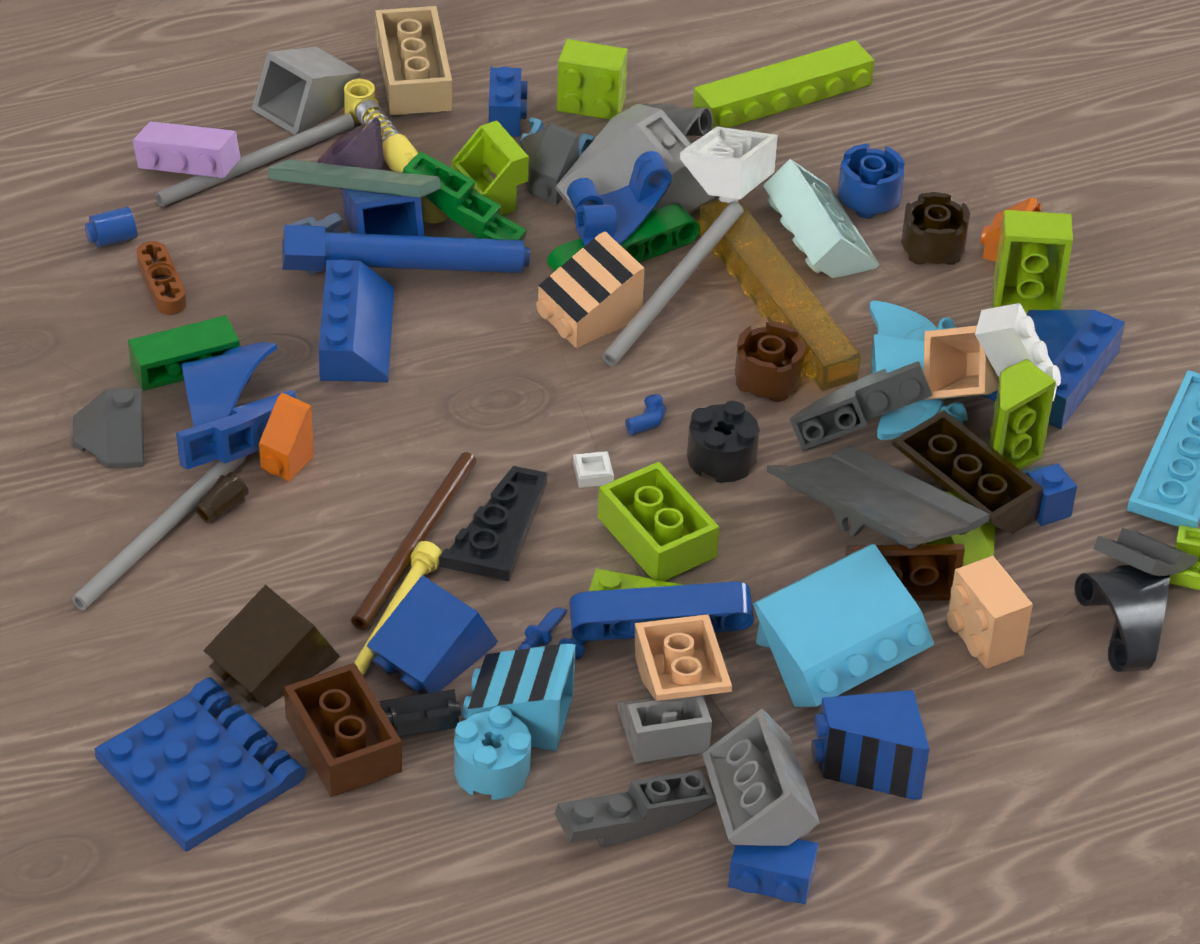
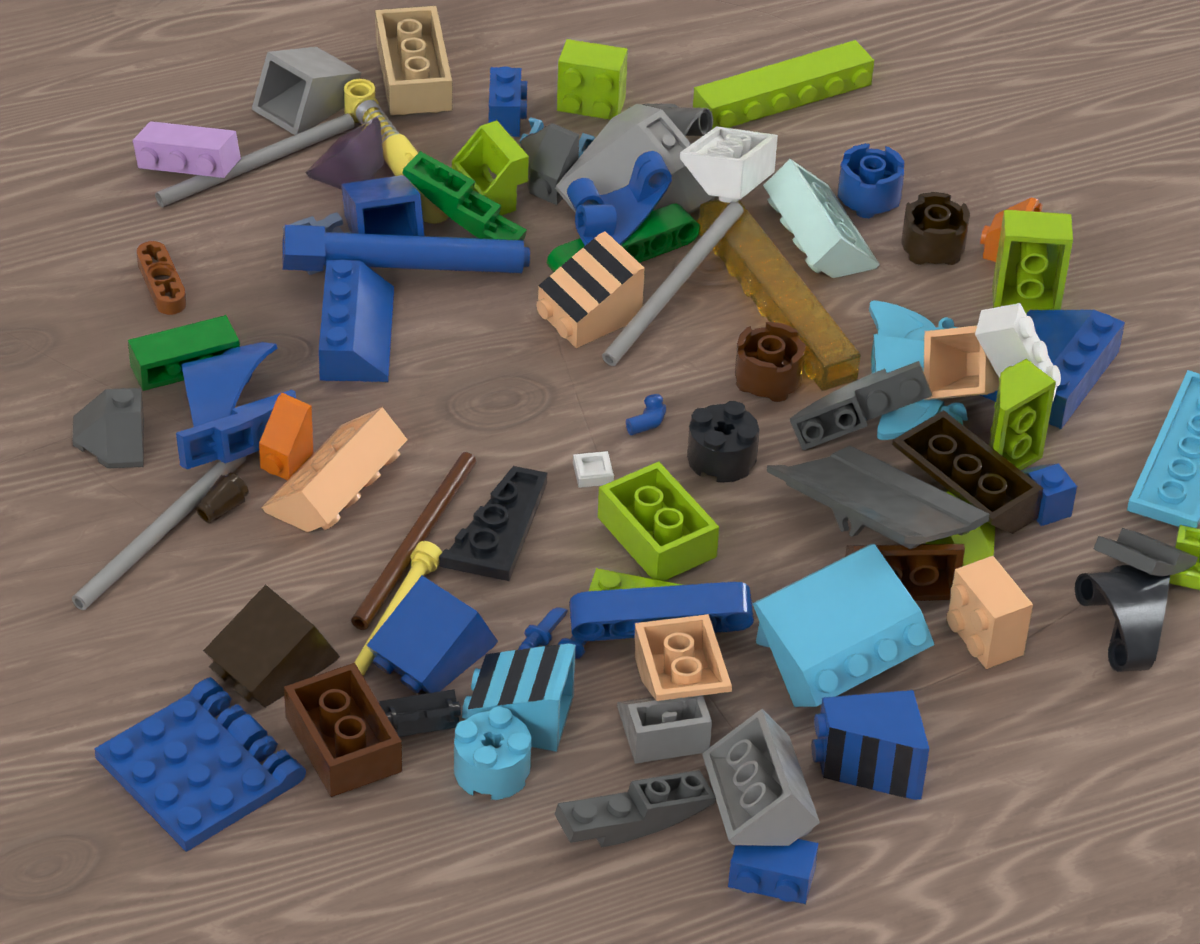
blue brick [85,206,137,248] -> none
sand green tile [267,159,441,198] -> none
none -> light nougat slope [261,407,408,532]

